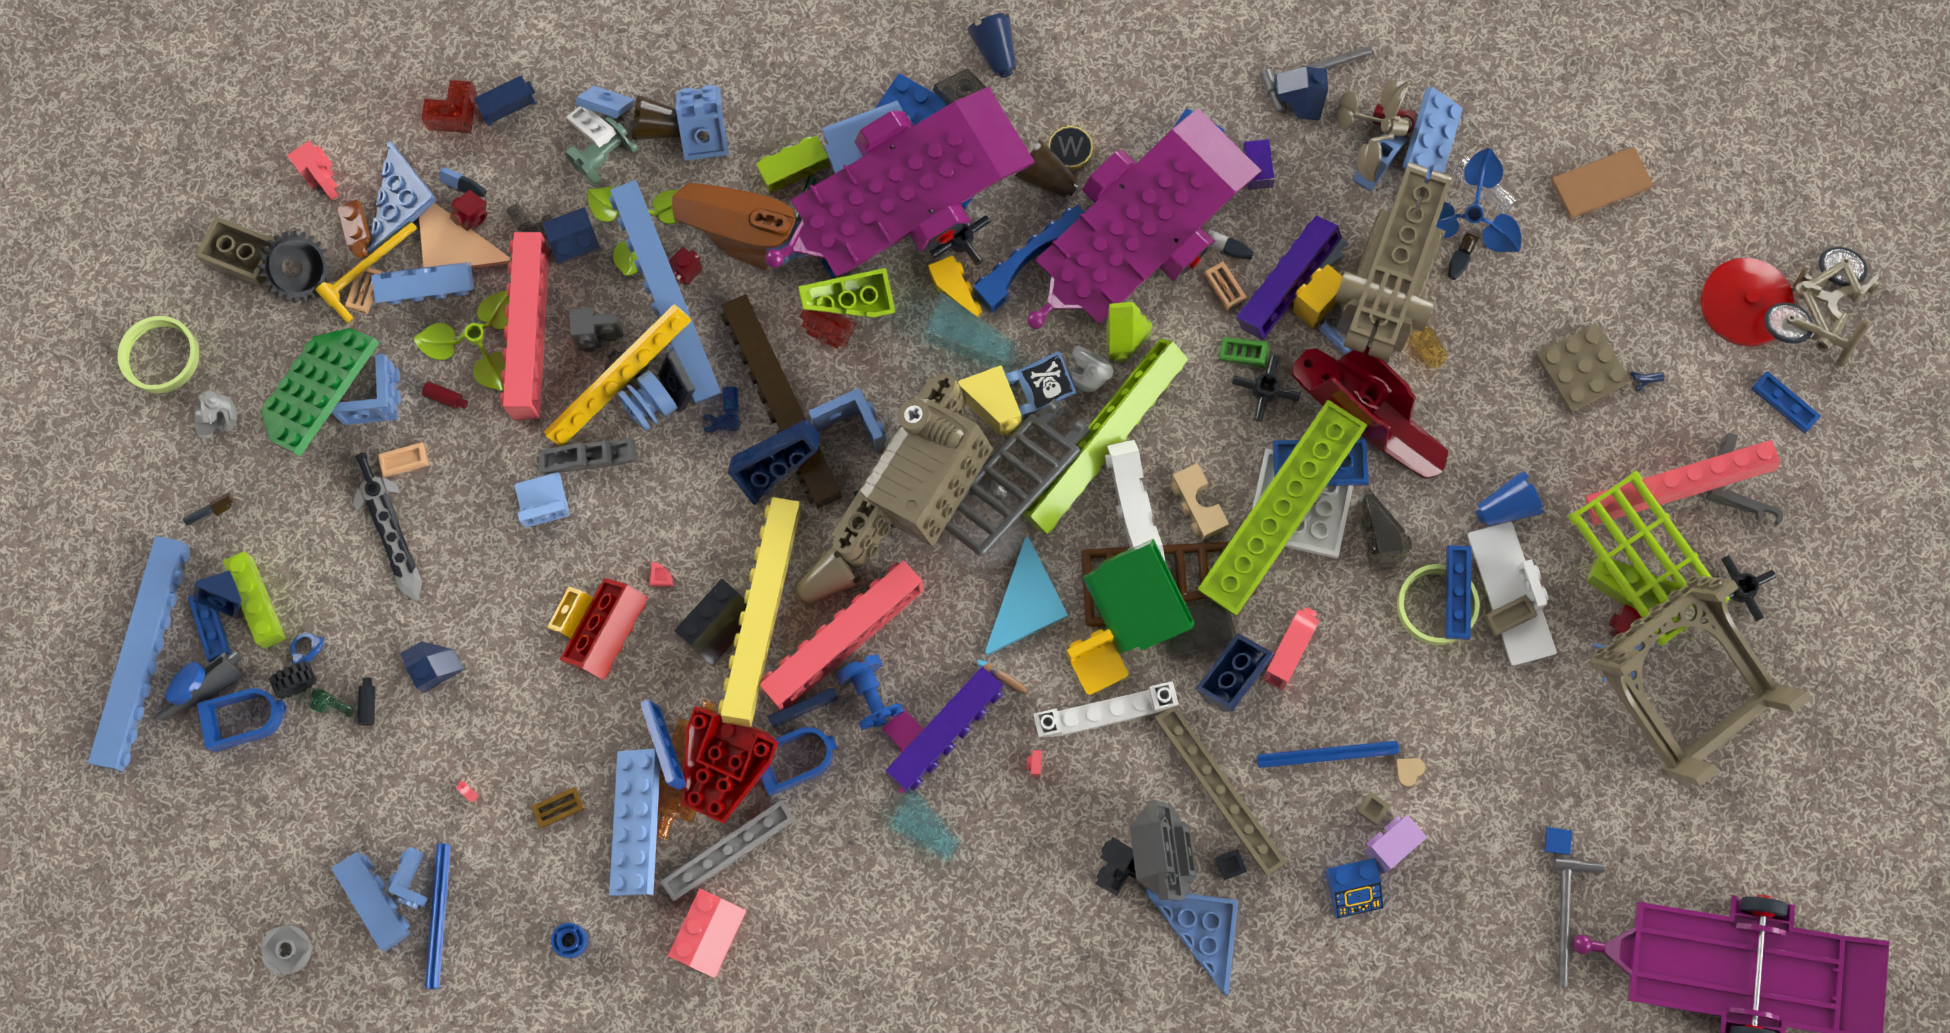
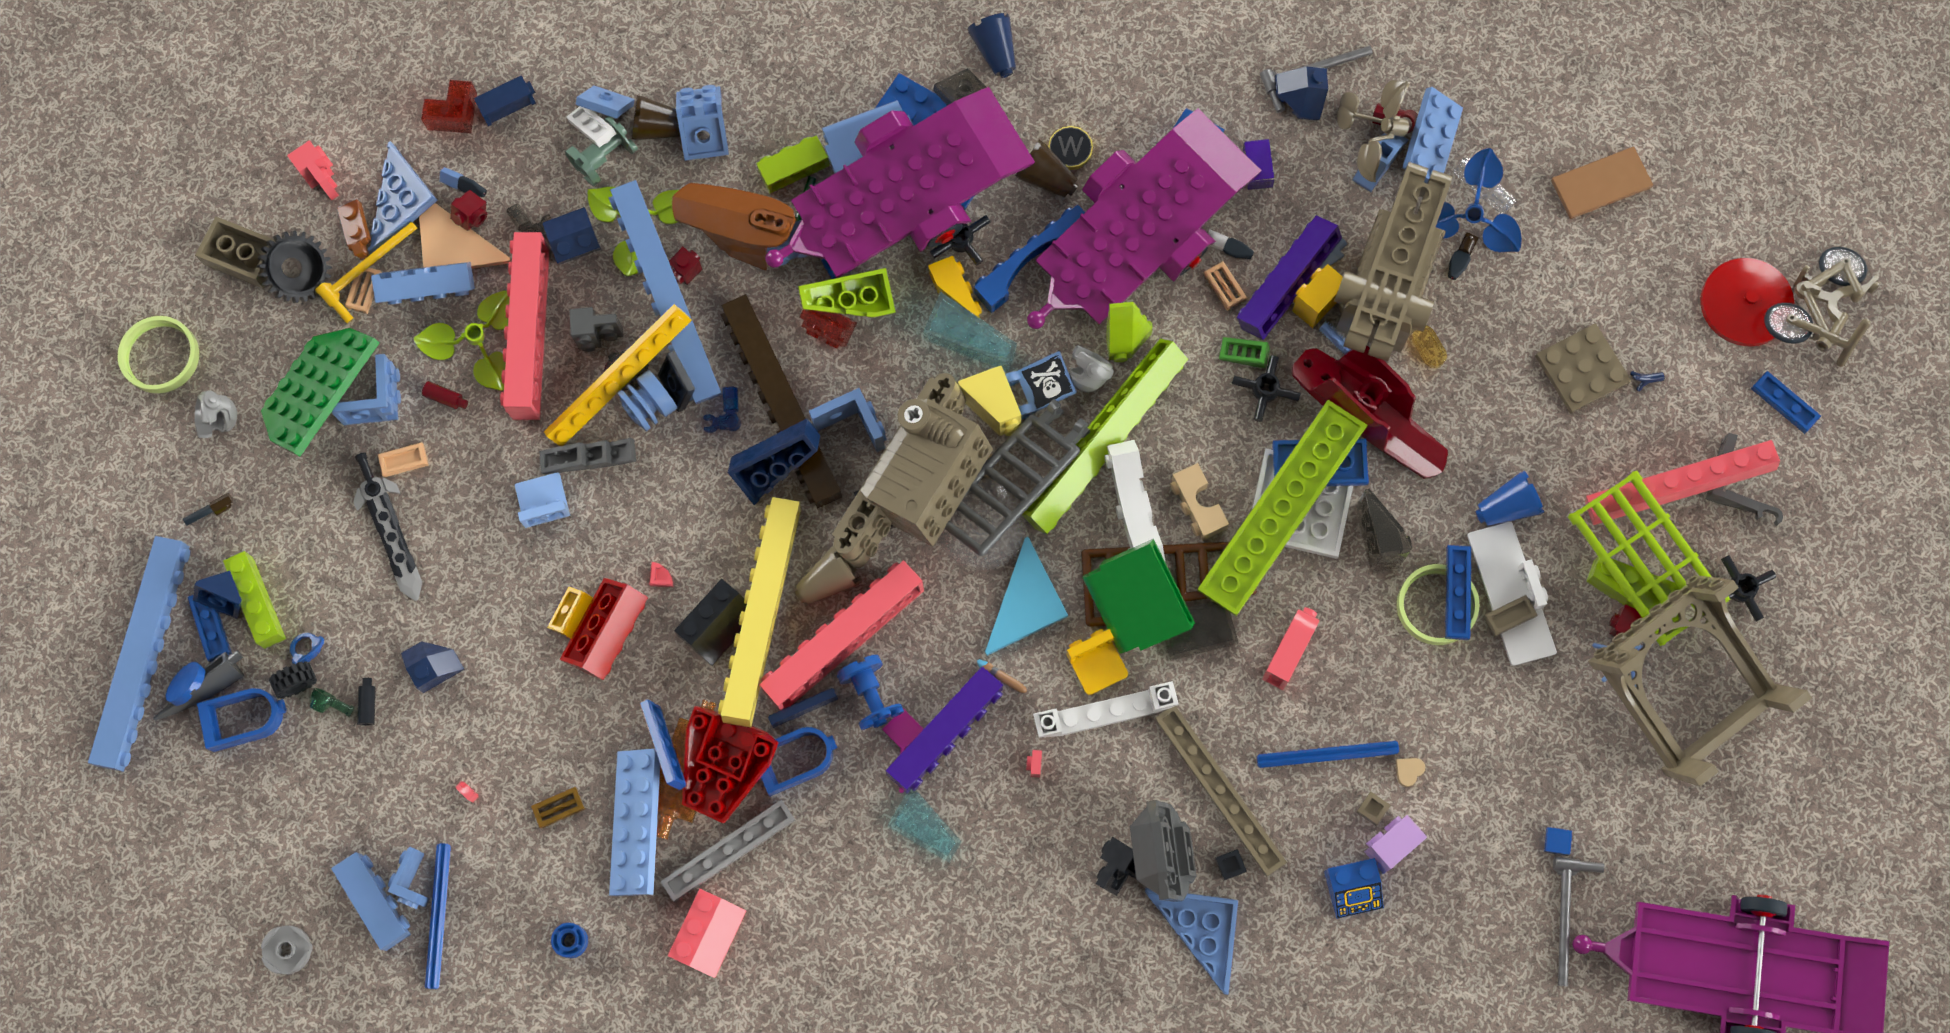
dark blue slope [1195,633,1275,712] -> none

